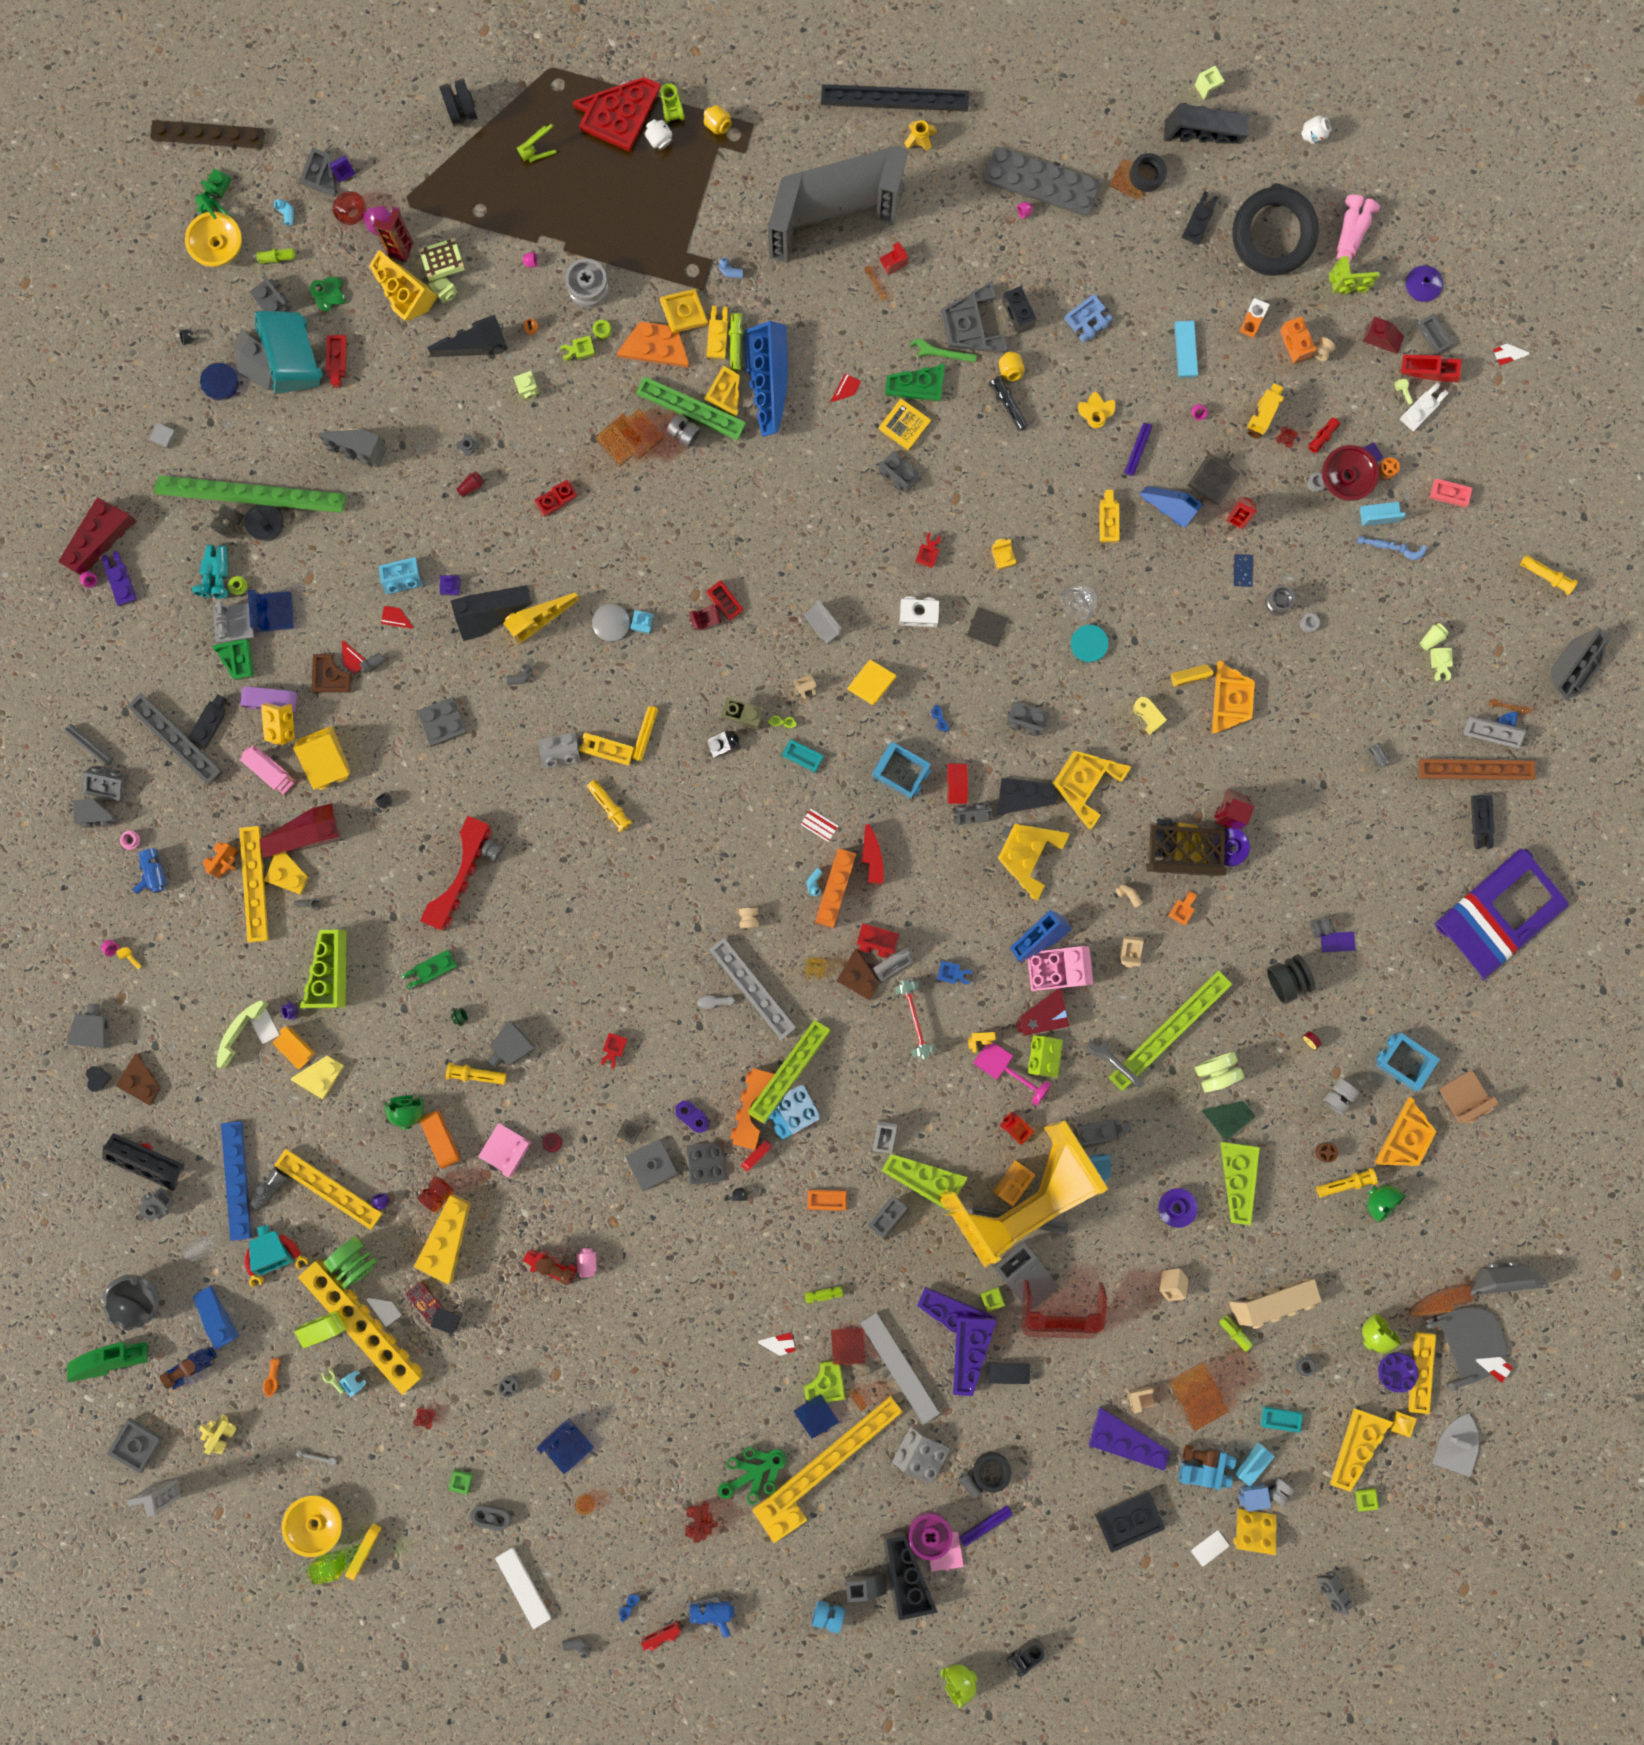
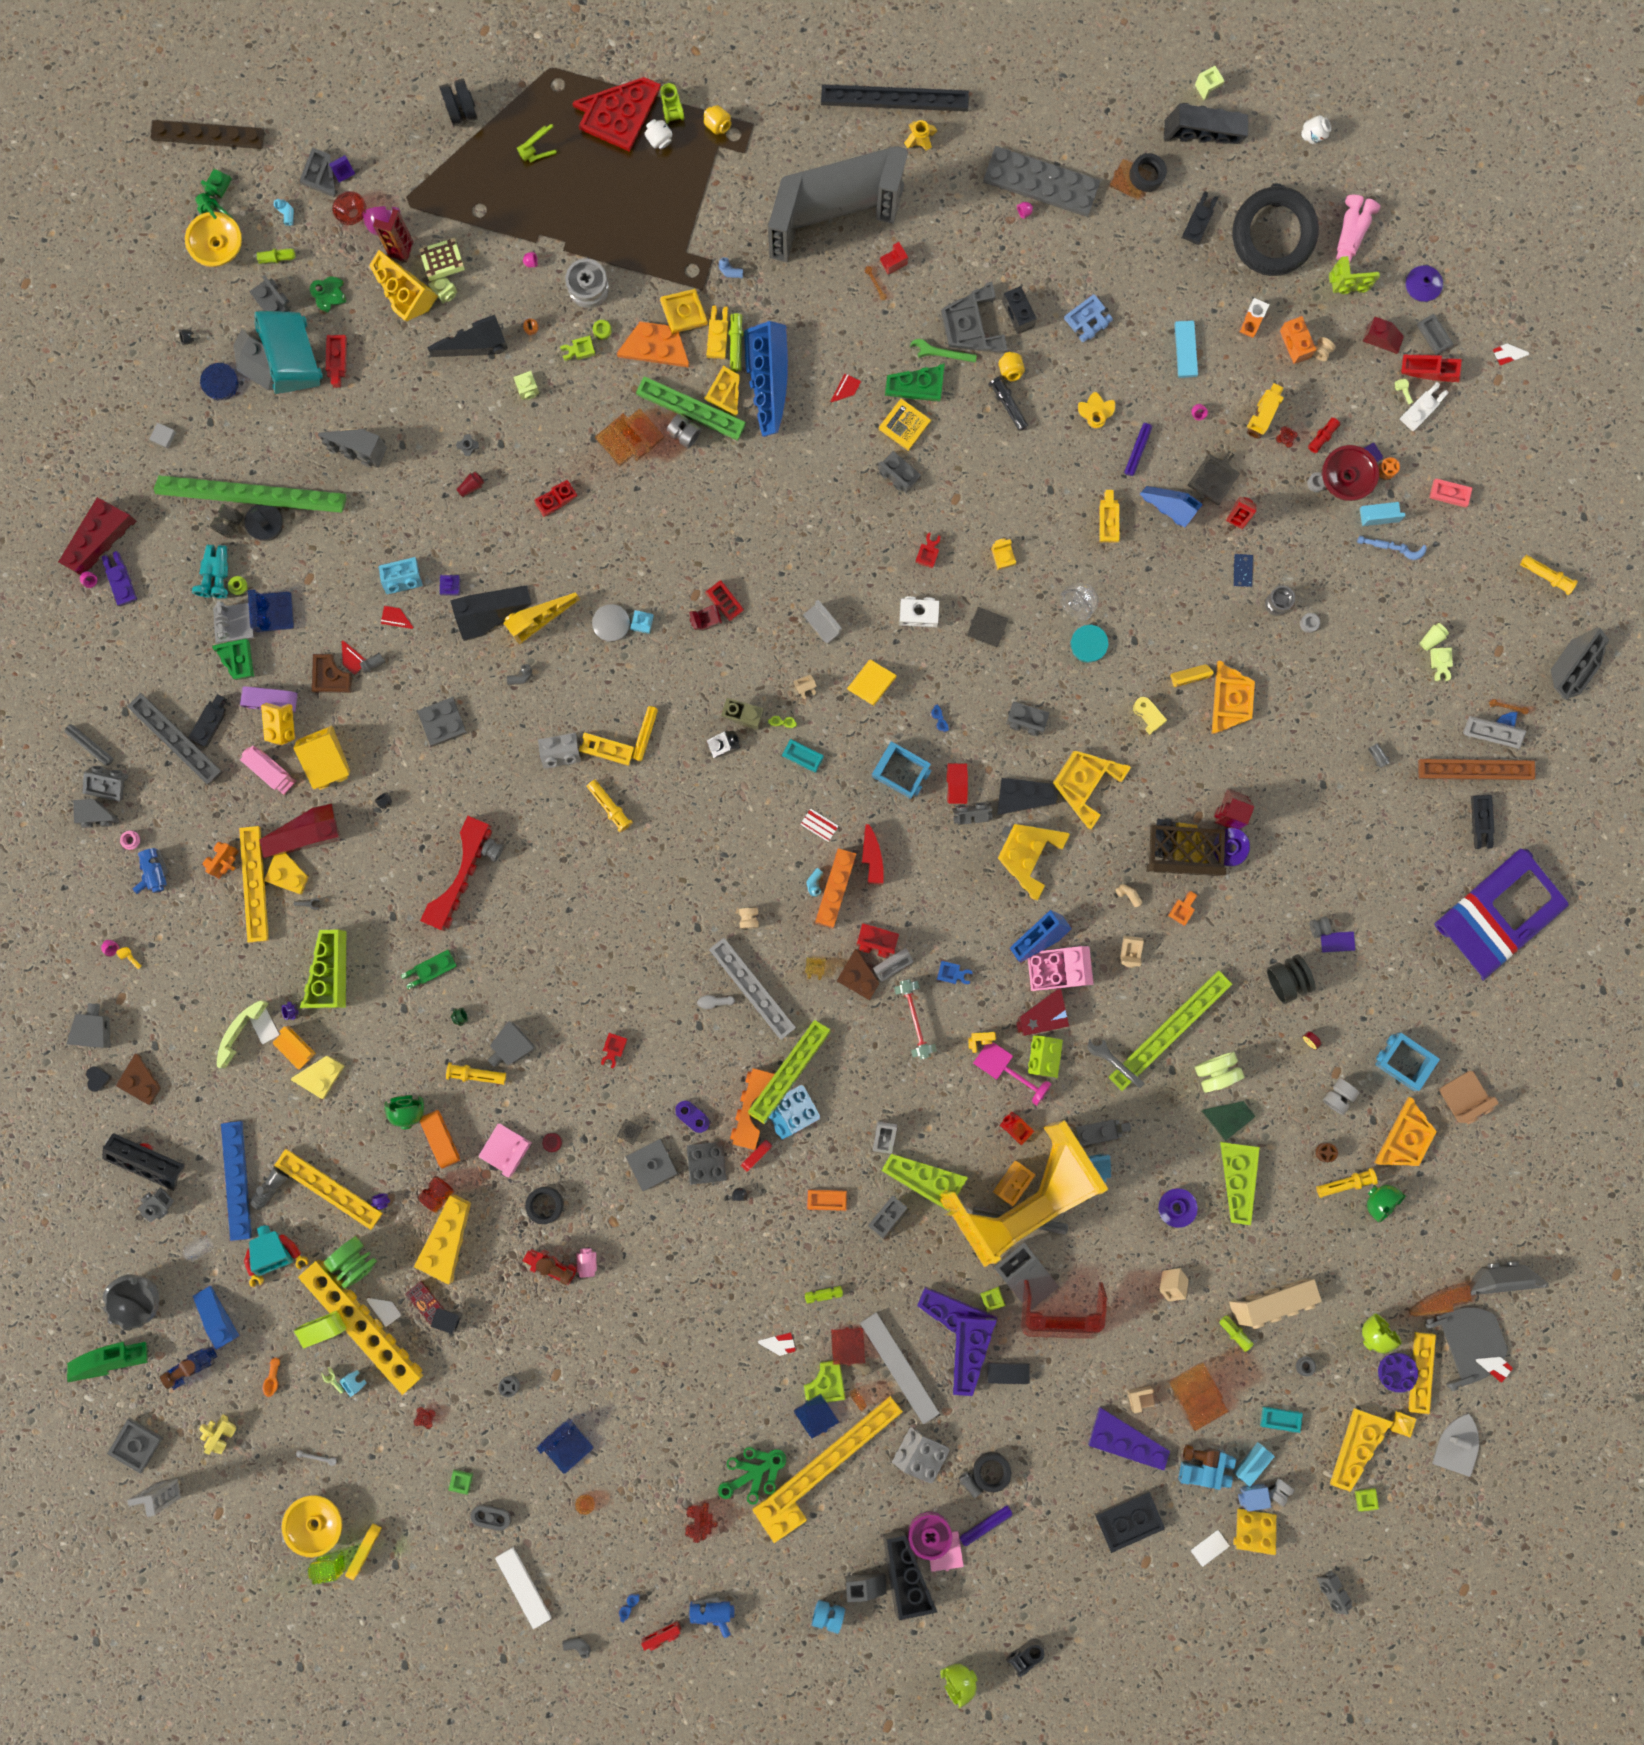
none -> black tyre [525,1187,564,1224]

